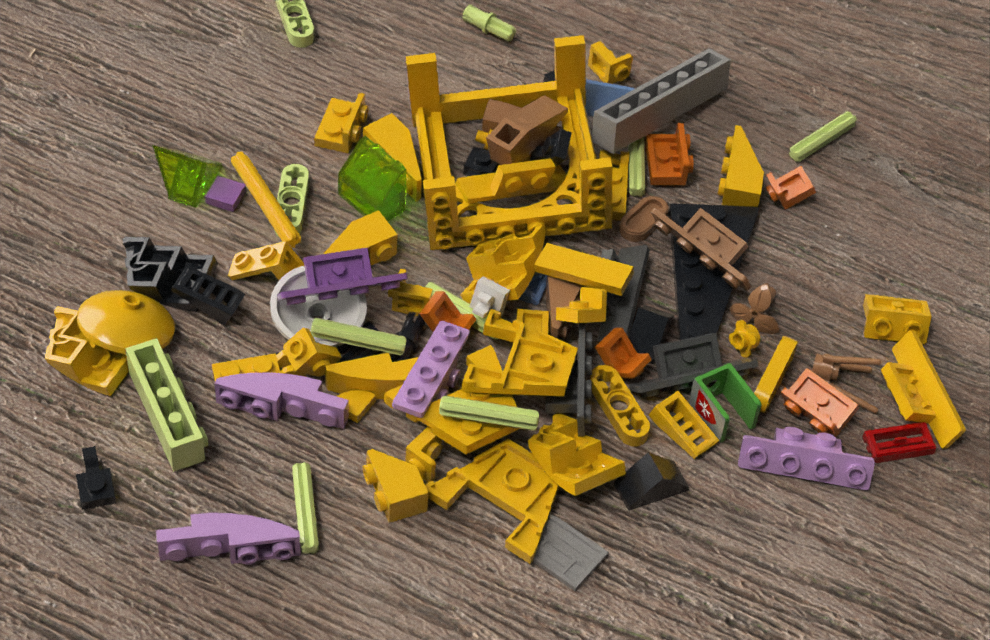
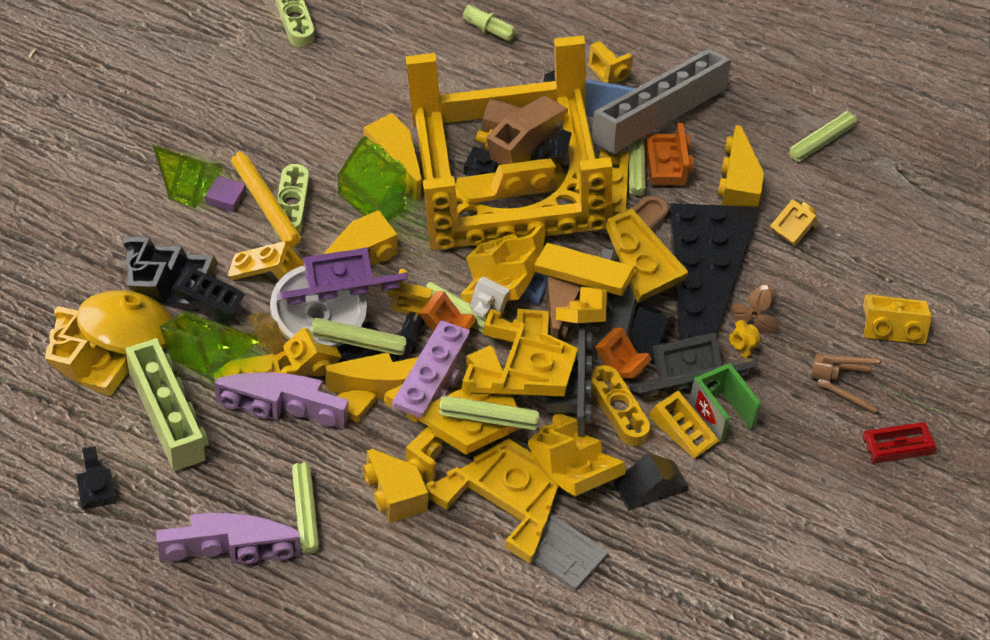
yellow bracket [314,93,369,153] -> none
medium nougat bracket [651,208,751,292] -> none
lavender bracket [738,427,875,490] -> none
yellow beam [754,336,799,413] -> none
orange bracket [766,166,817,210] -> none
orange bracket [781,368,859,437] -> none
yellow bracket [881,330,966,449] -> none
none -> clear neon green slope [159,311,259,375]
none -> clear yellow plate [247,312,285,355]
none -> yellow wing [605,208,688,303]
none -> yellow bracket [770,199,819,247]

